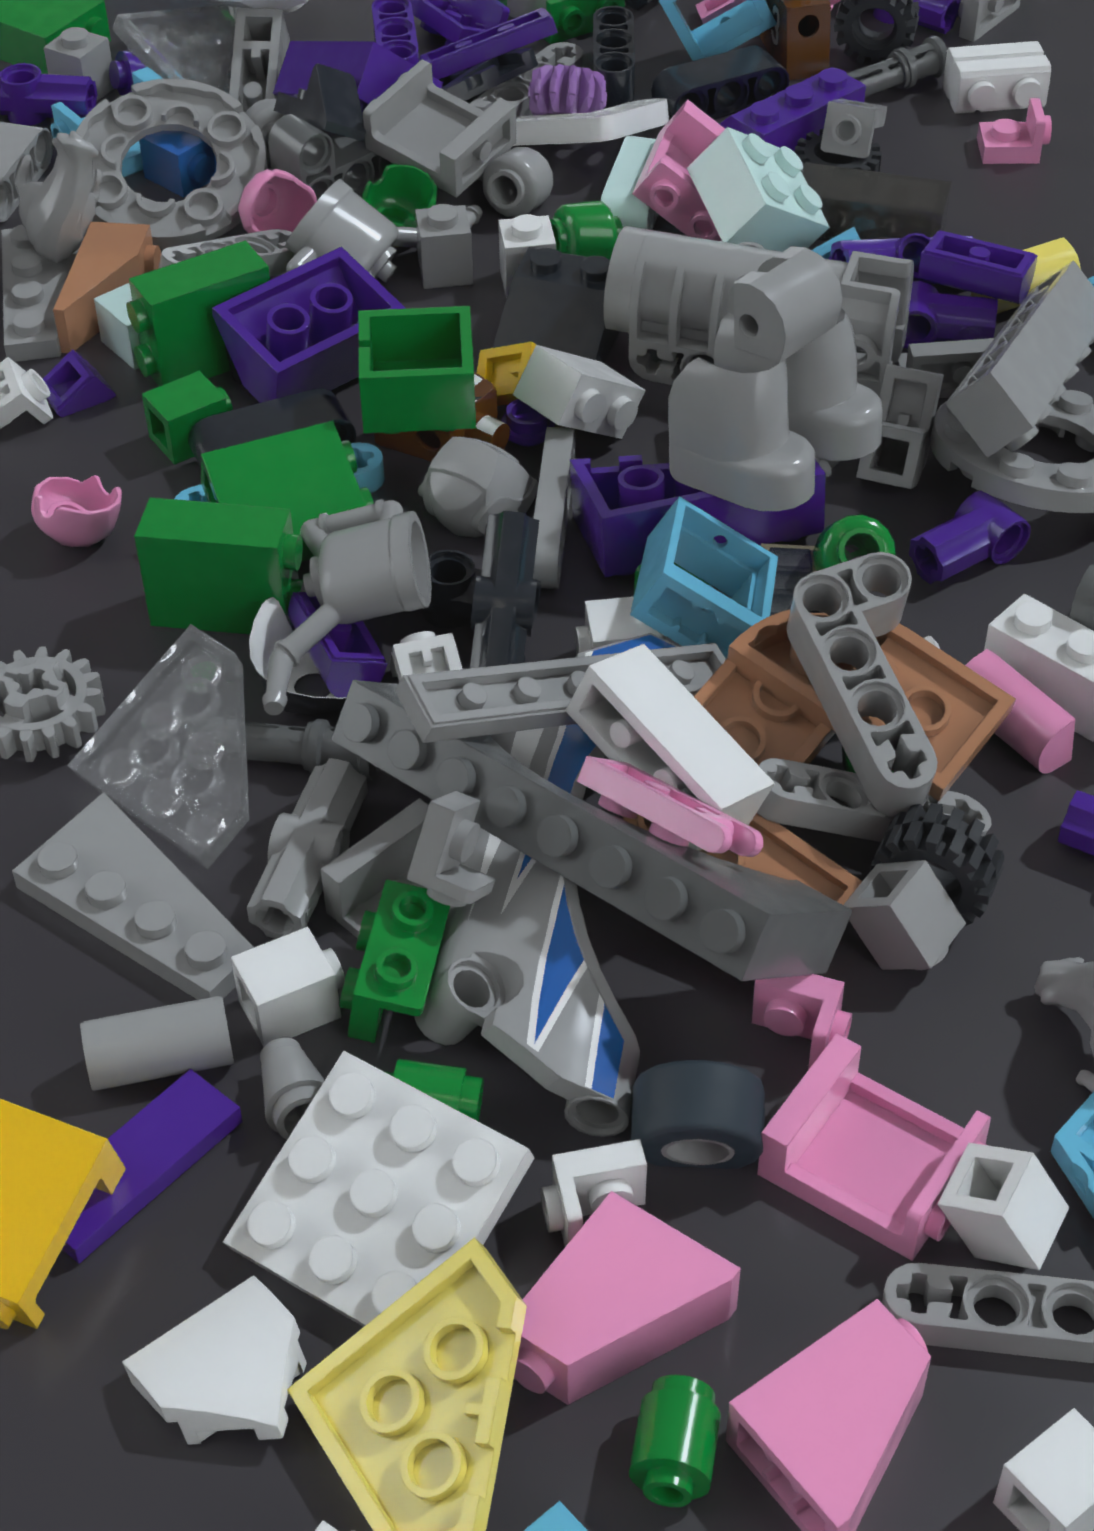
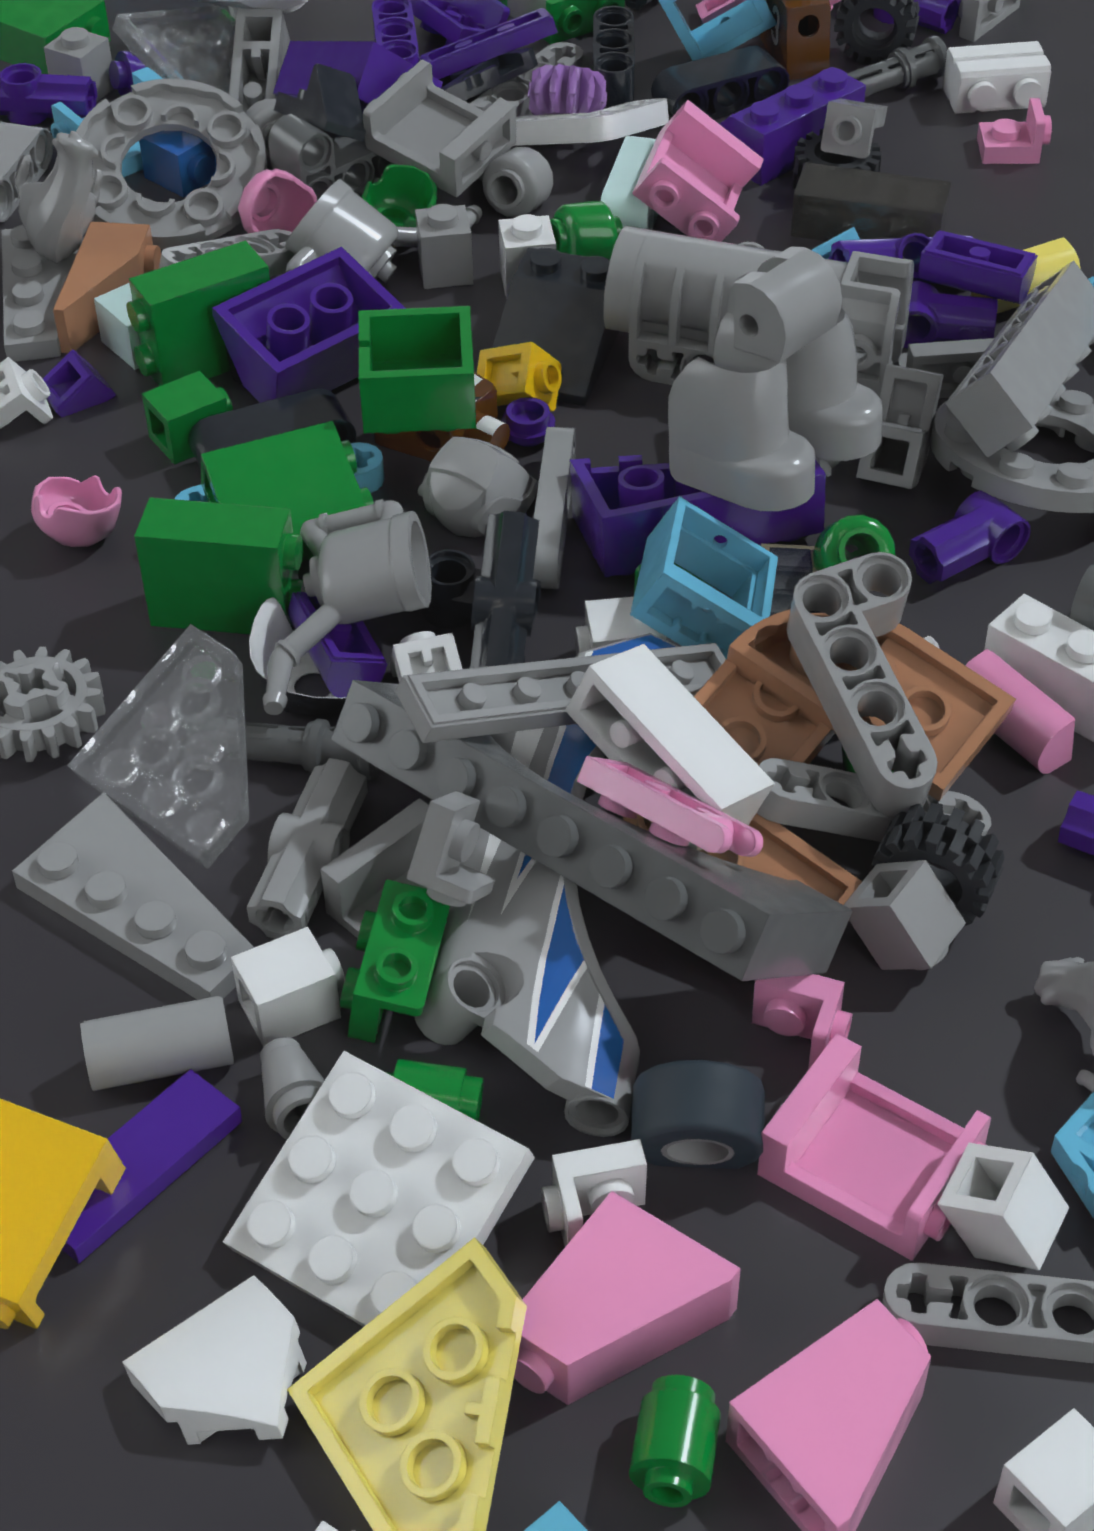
white brick [513,345,646,439] -> none
light aqua brick [687,127,830,252] -> none

